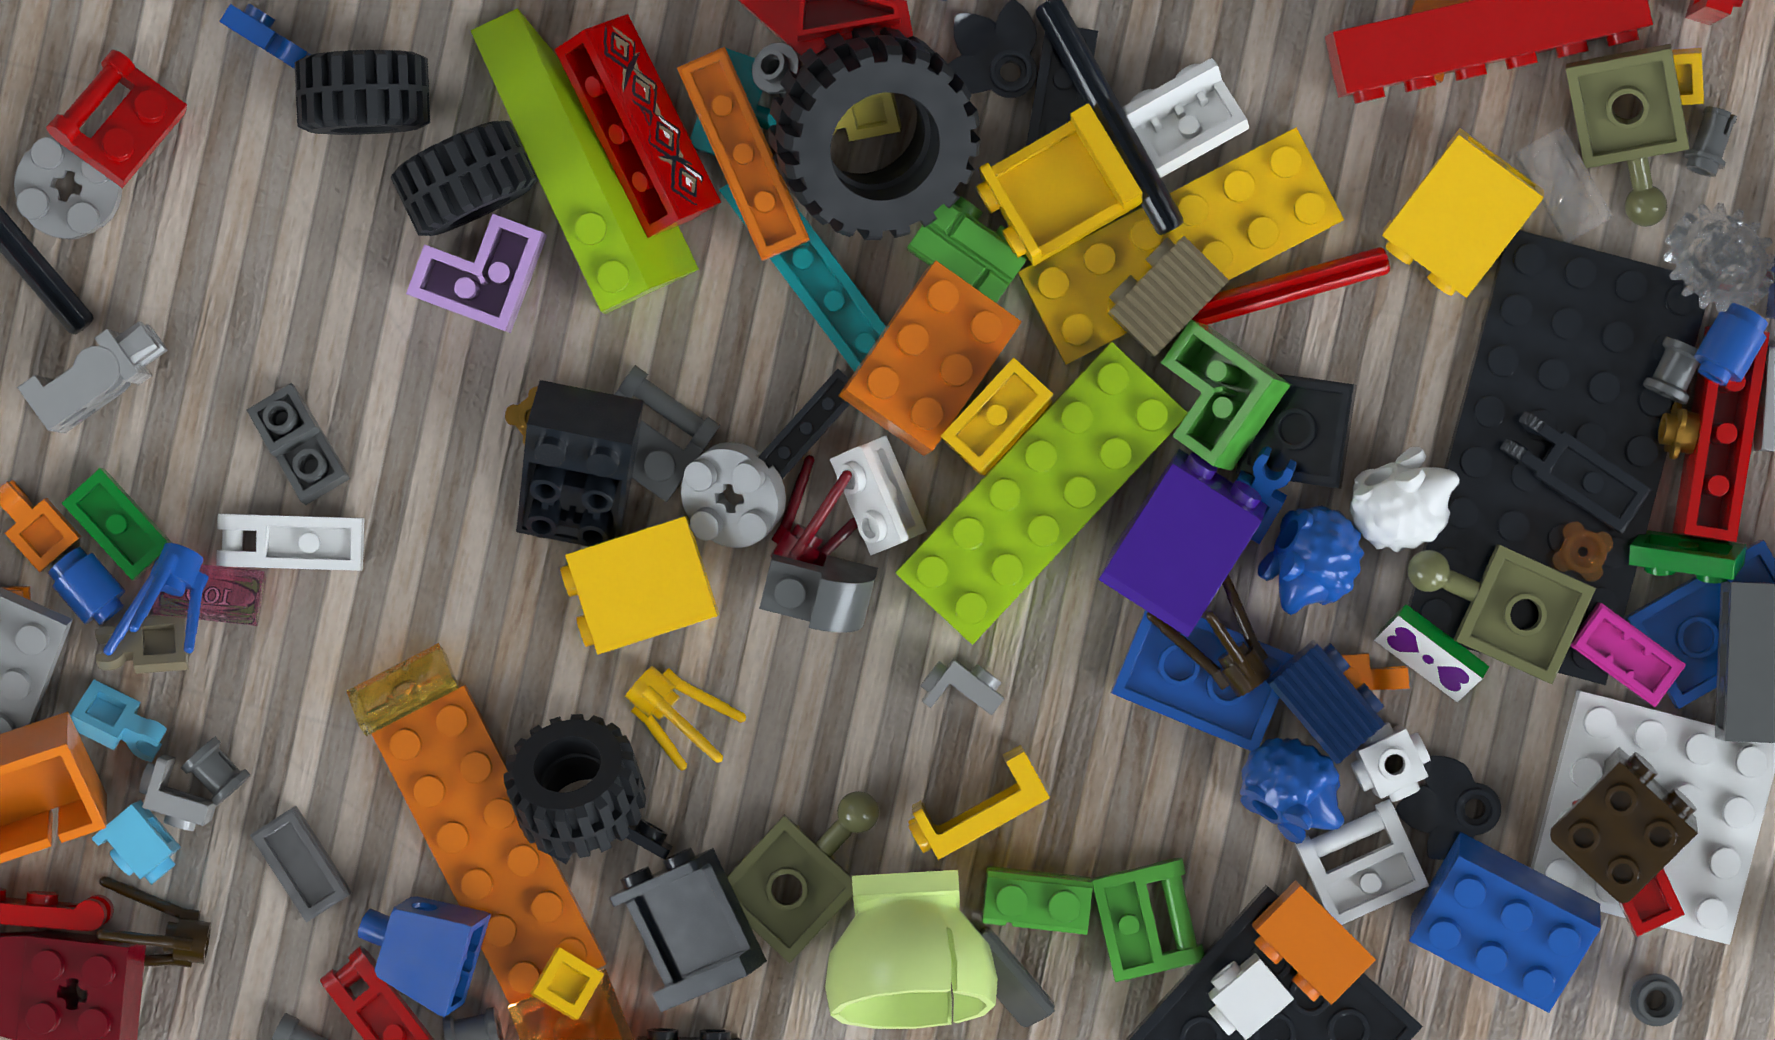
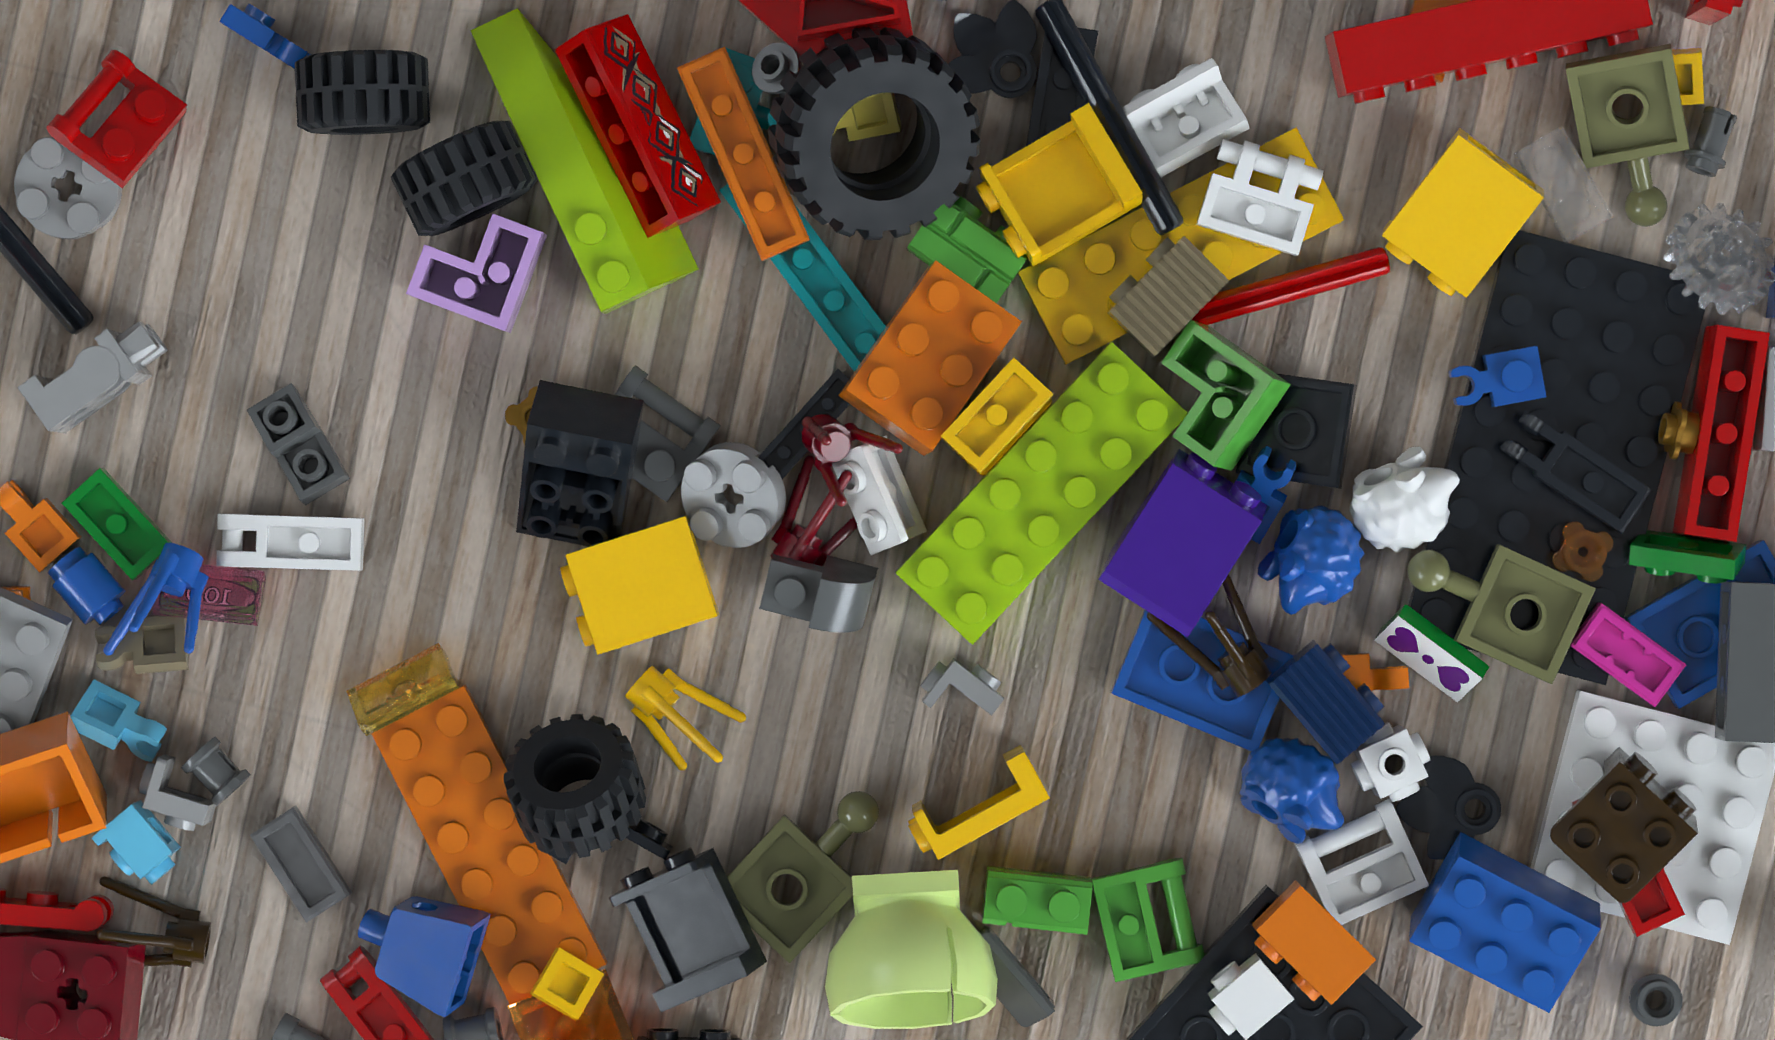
dark grey bush [1643,337,1700,405] -> none
blue brick [1694,303,1768,386] -> none
none -> dark red plant [802,414,903,507]
none -> white plate [1196,139,1324,256]
none -> blue plate [1448,346,1547,407]

